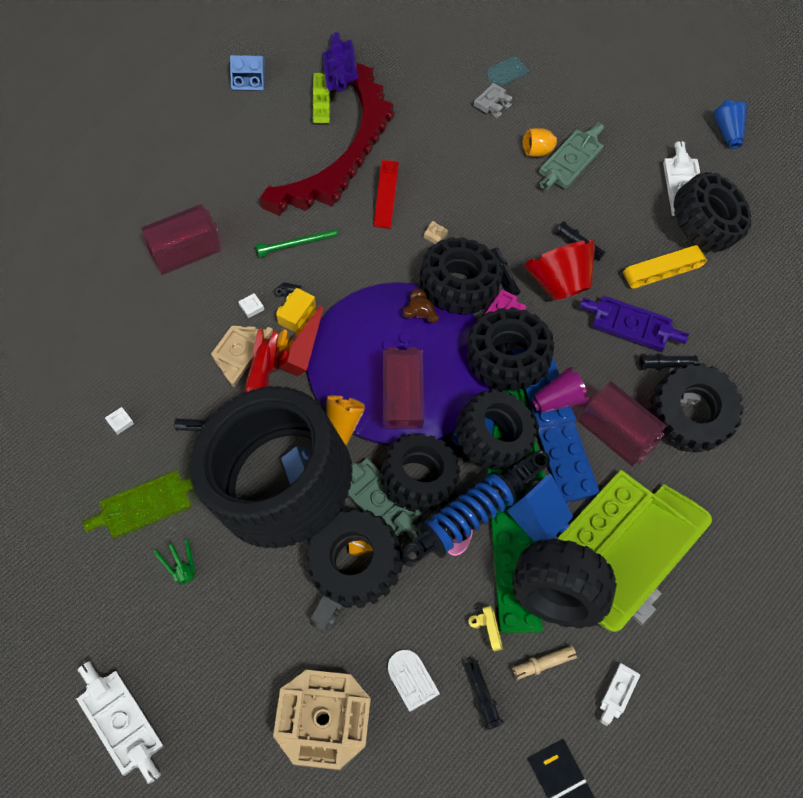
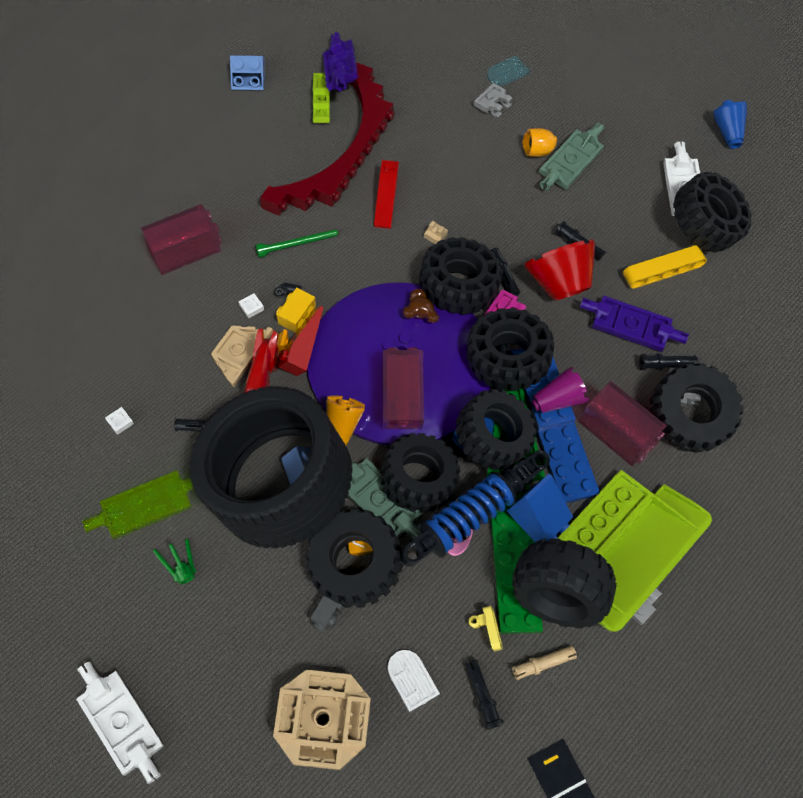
white hinge [599,663,640,726] -> none

